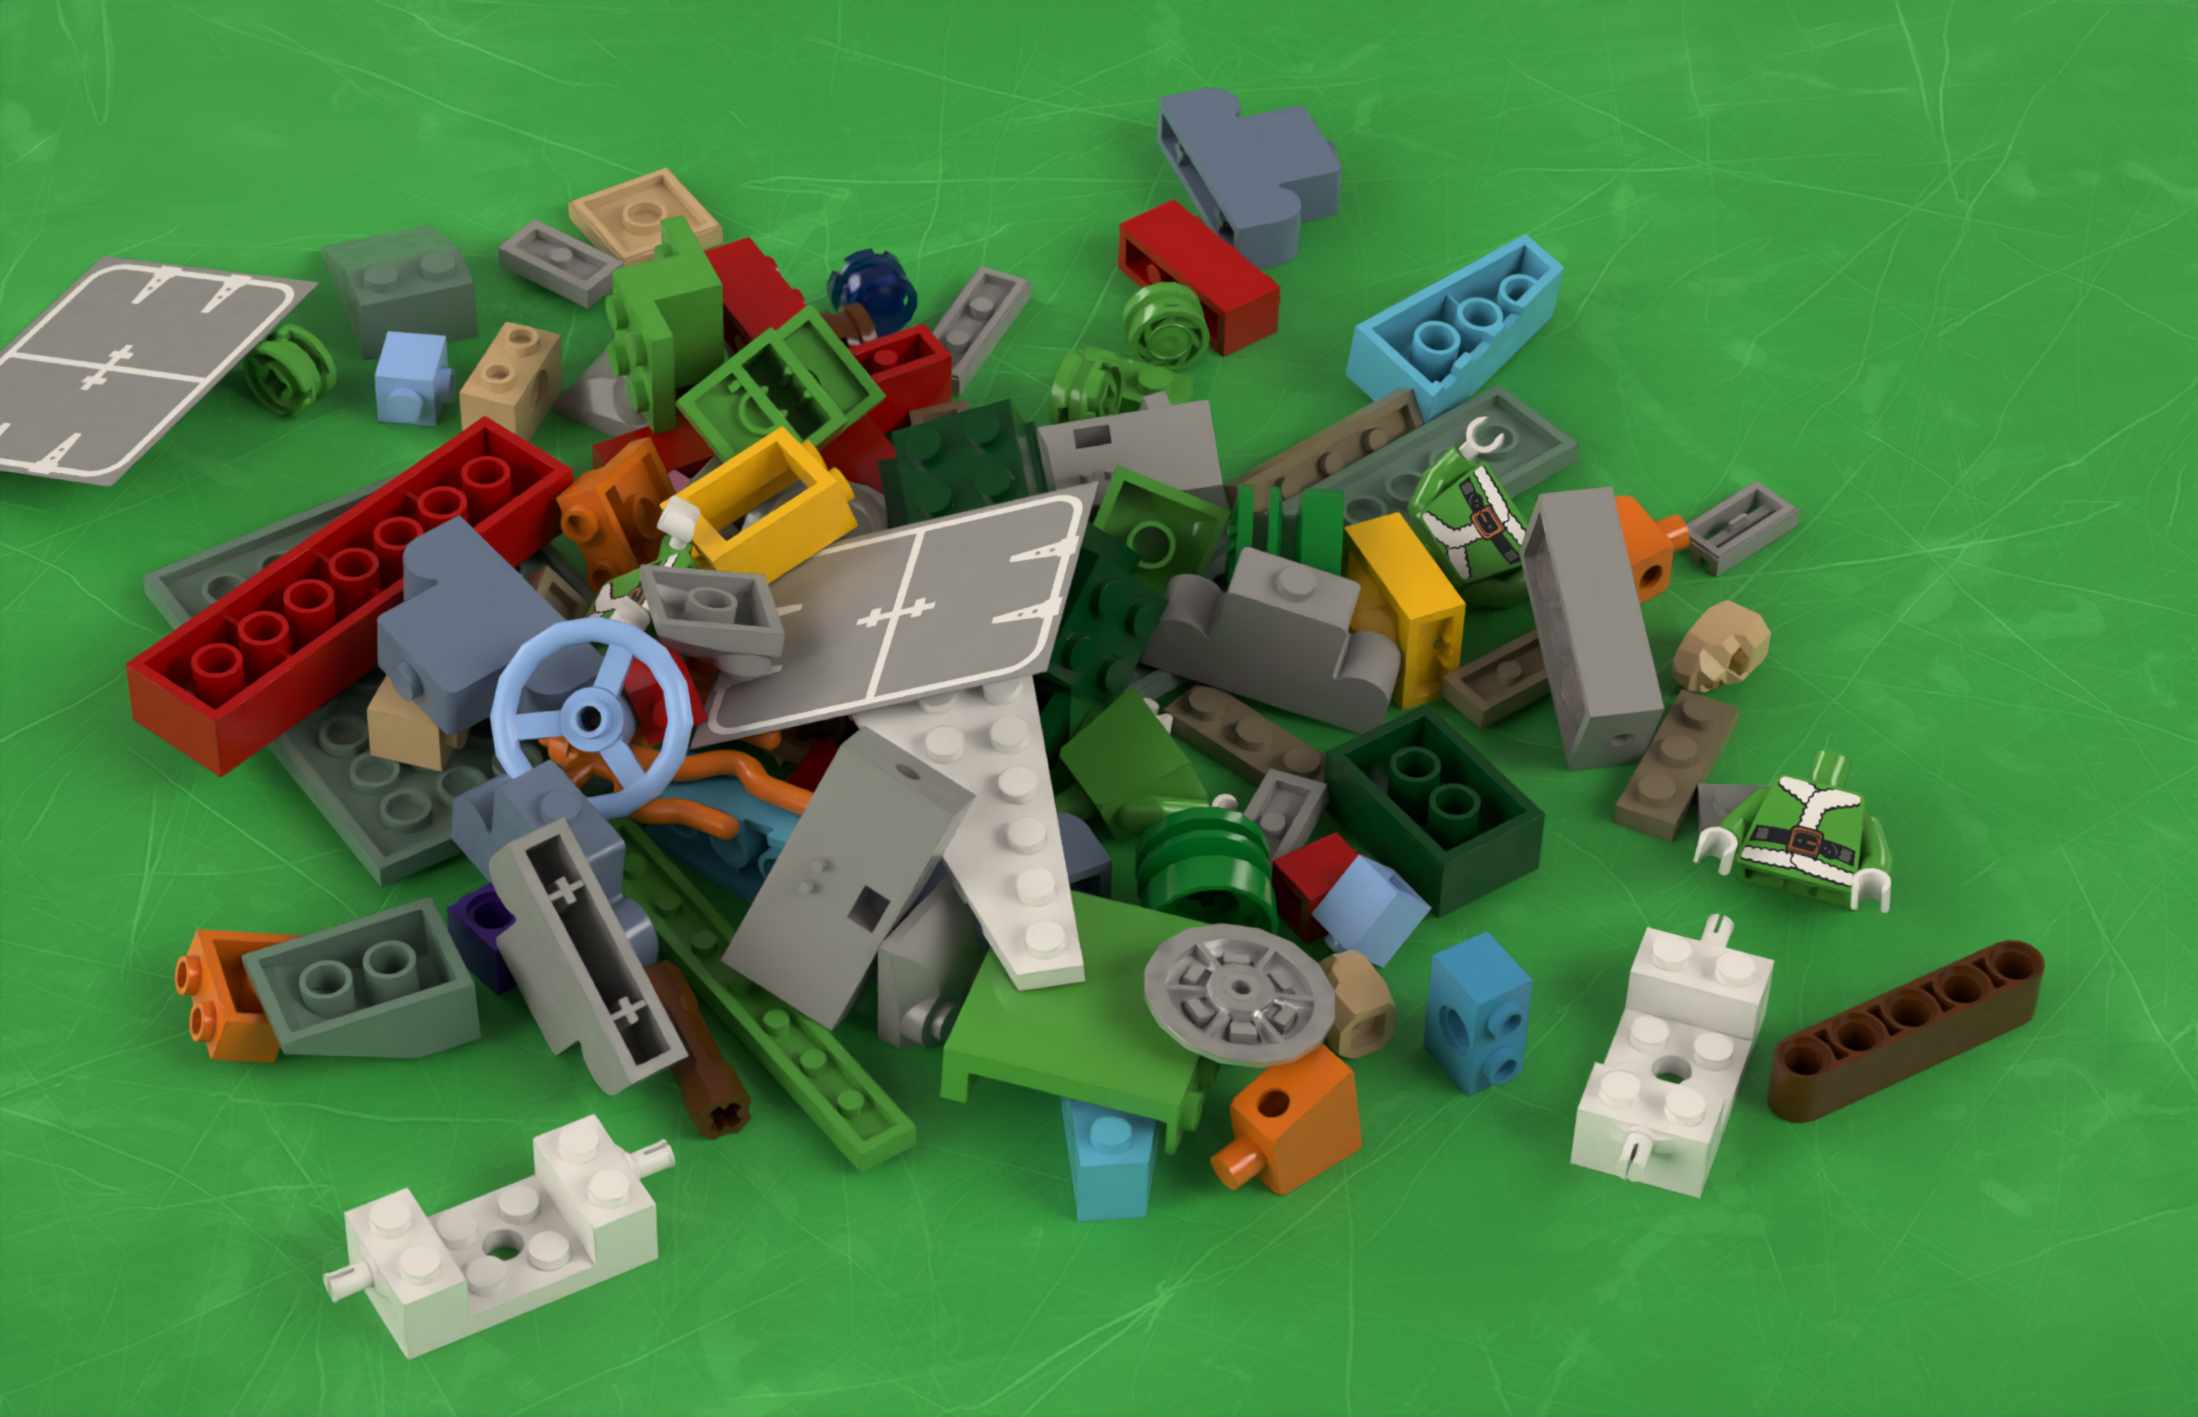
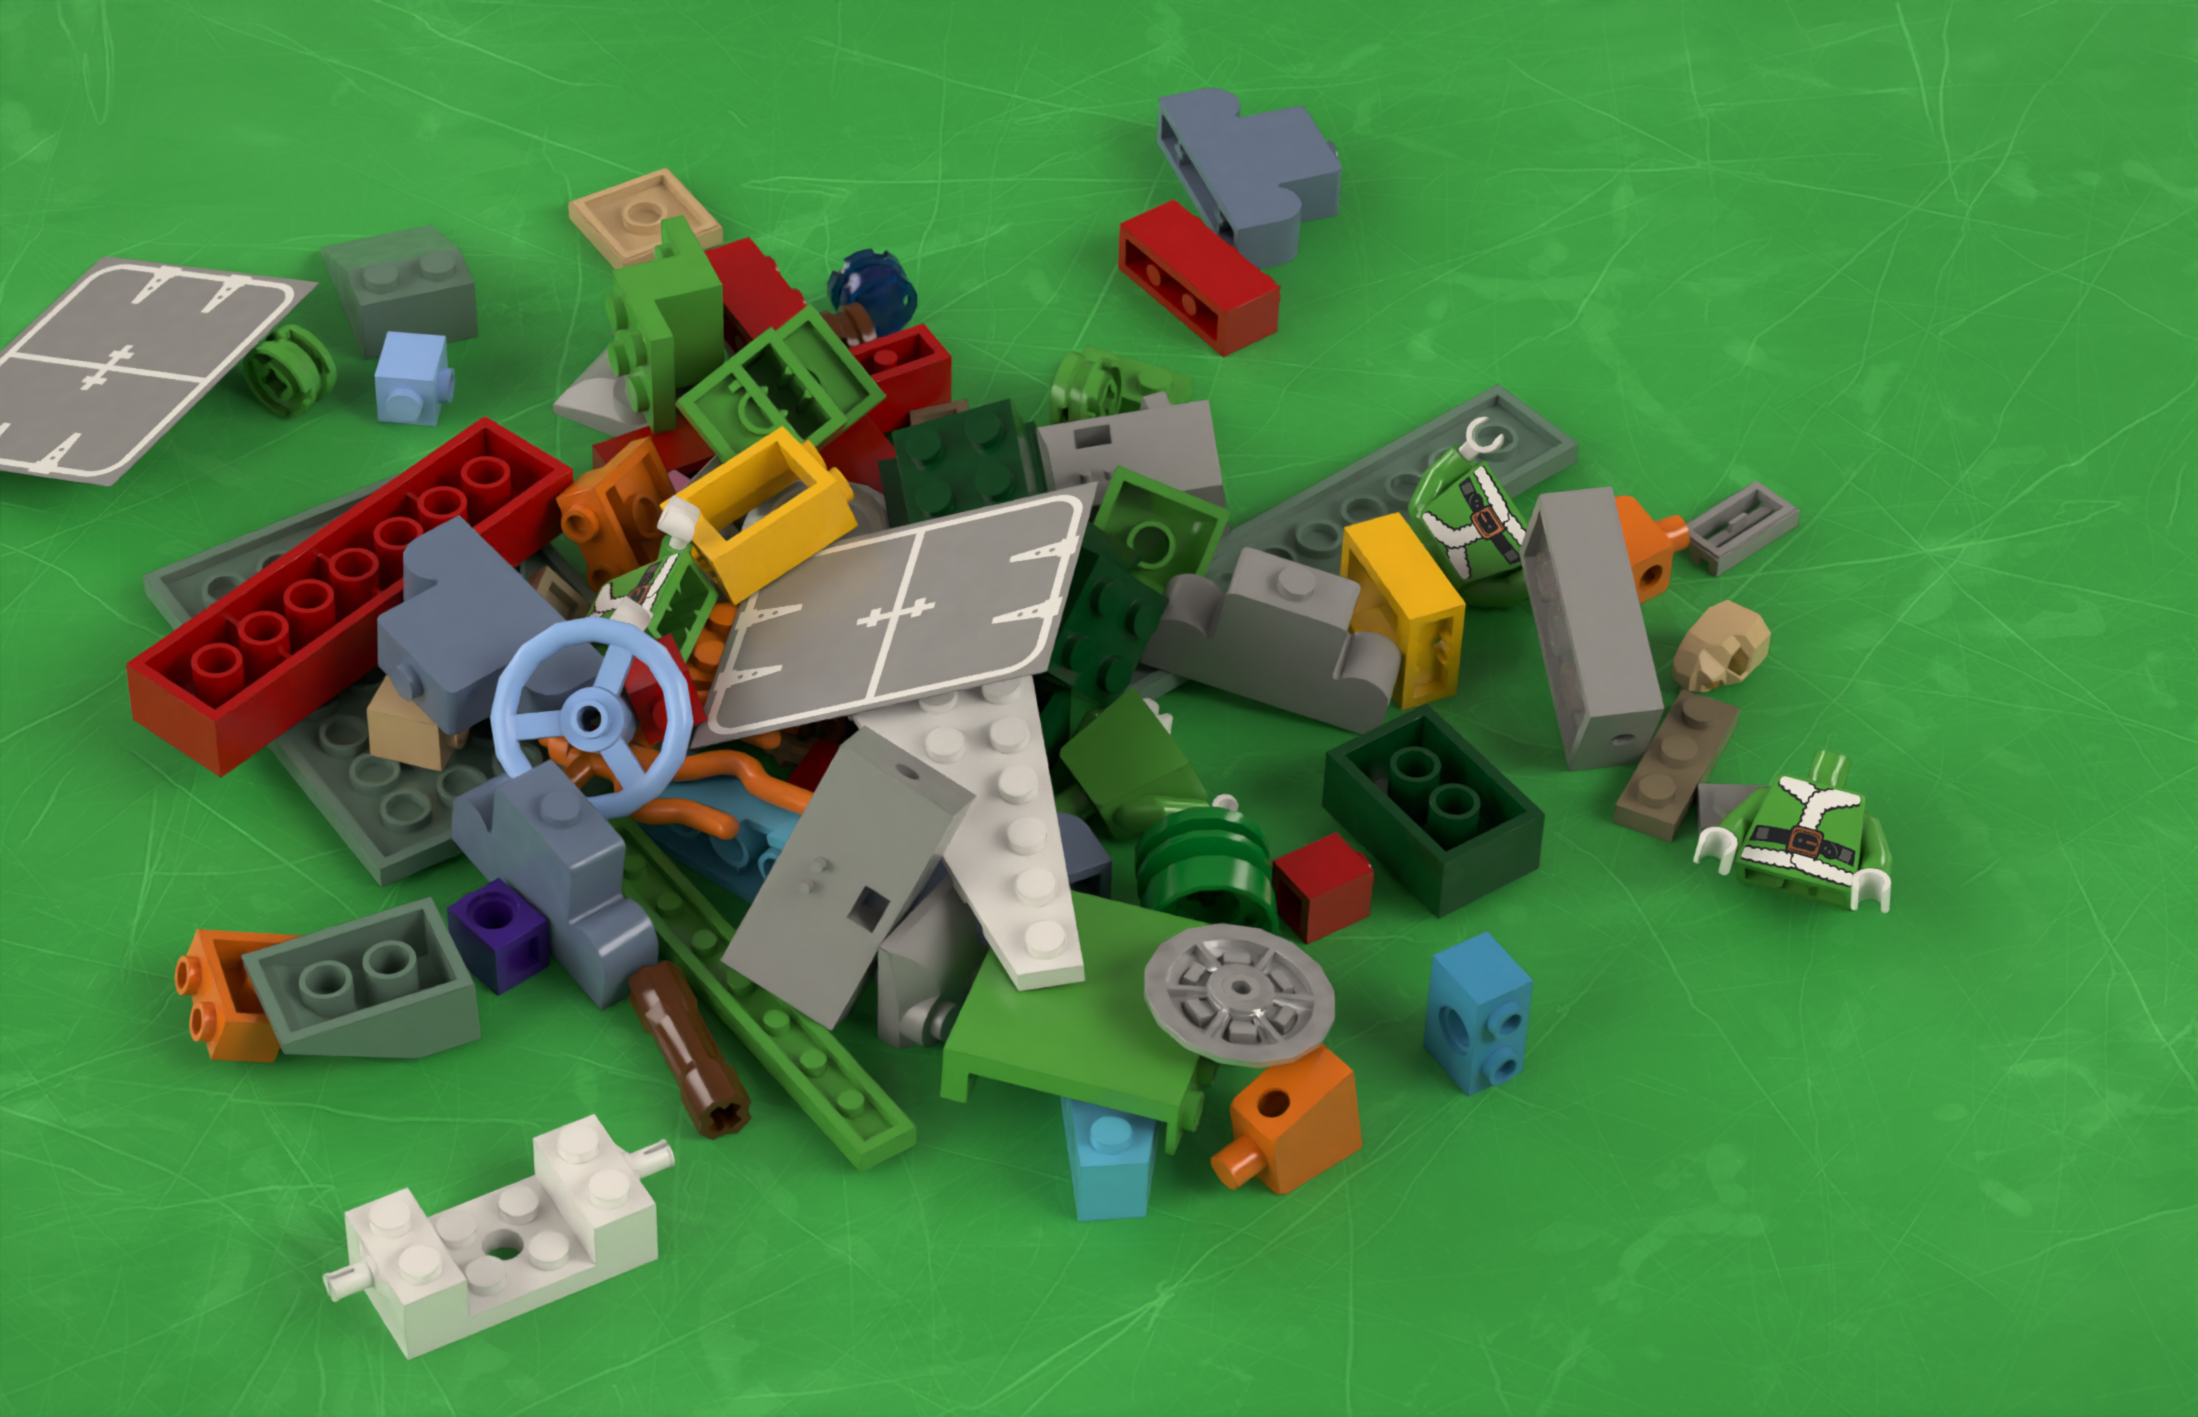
tan brick [459,322,563,442] -> none
light grey brick [489,817,689,1096] -> none
light grey plate [498,219,624,309] -> none
light grey slope [639,564,785,682] -> none
light grey tile [931,266,1032,397] -> none
bright green wheel [1122,282,1210,372] -> none
dark tan plate [1163,682,1326,788] -> none
dark tan plate [1223,388,1424,513] -> none
green wheel [1225,485,1344,588] -> none
light grey plate [1243,768,1330,869] -> none
light blue brick [1312,854,1431,968] -> none
tan rock [1319,949,1398,1060] -> none
medium azure wedge [1345,234,1564,424] -> none
dark tan plate [1441,629,1551,729] -> none
white brick [1570,914,1774,1198] -> none
reddish brown beam [1767,940,2045,1123] -> none

